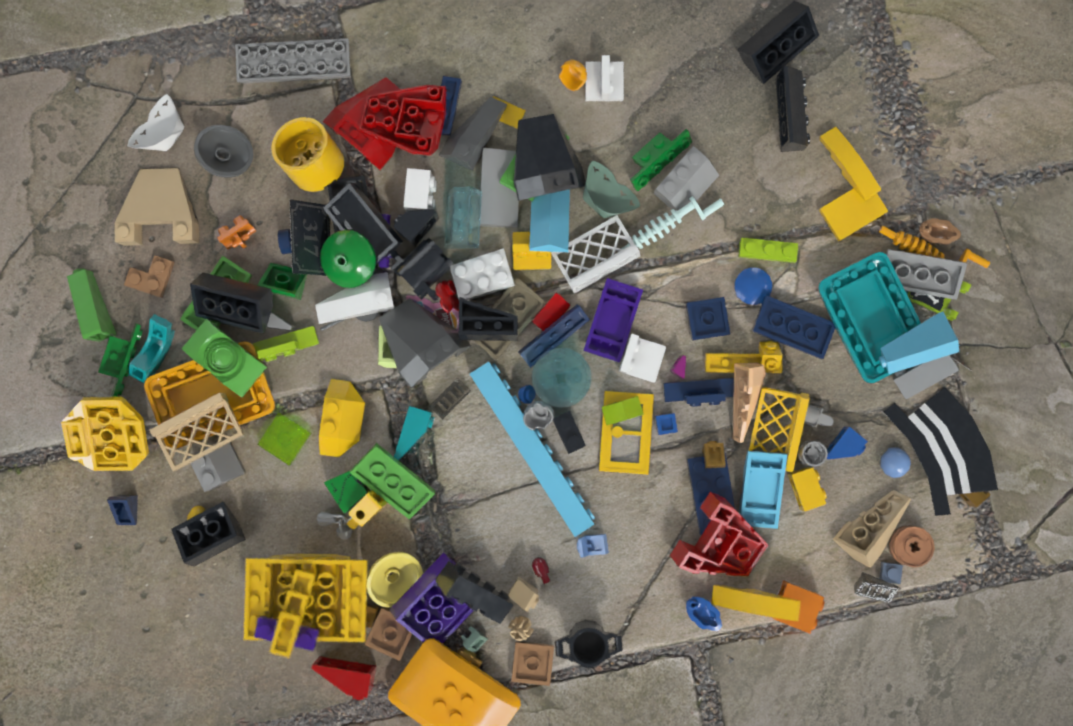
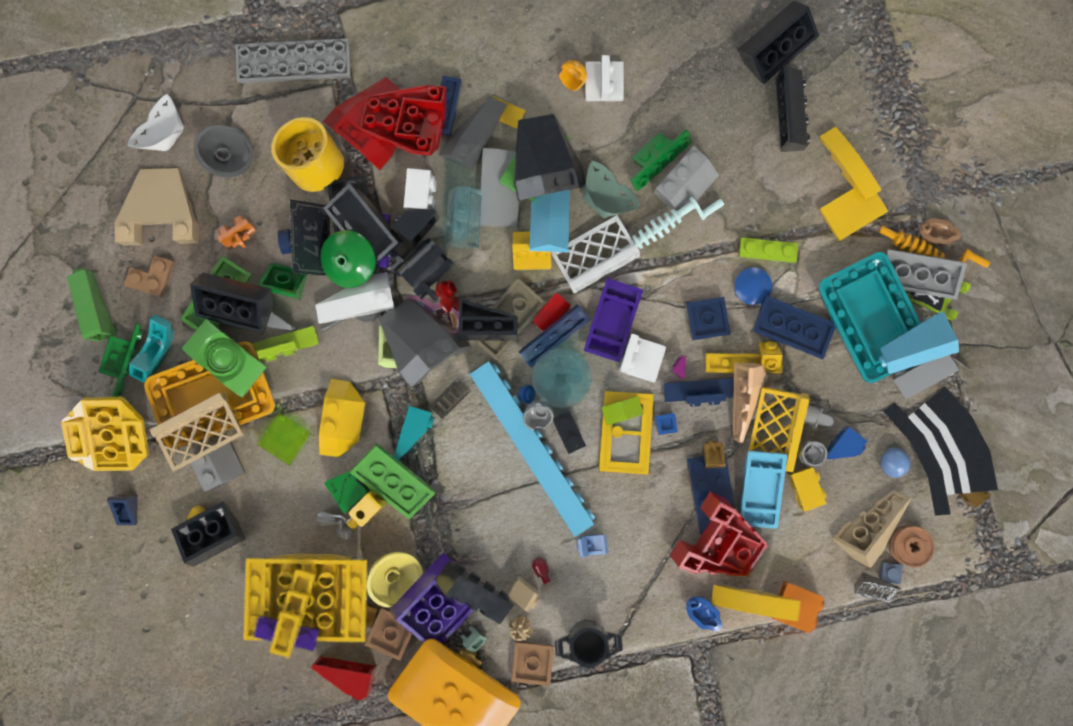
white plate [450,248,515,301] -> none

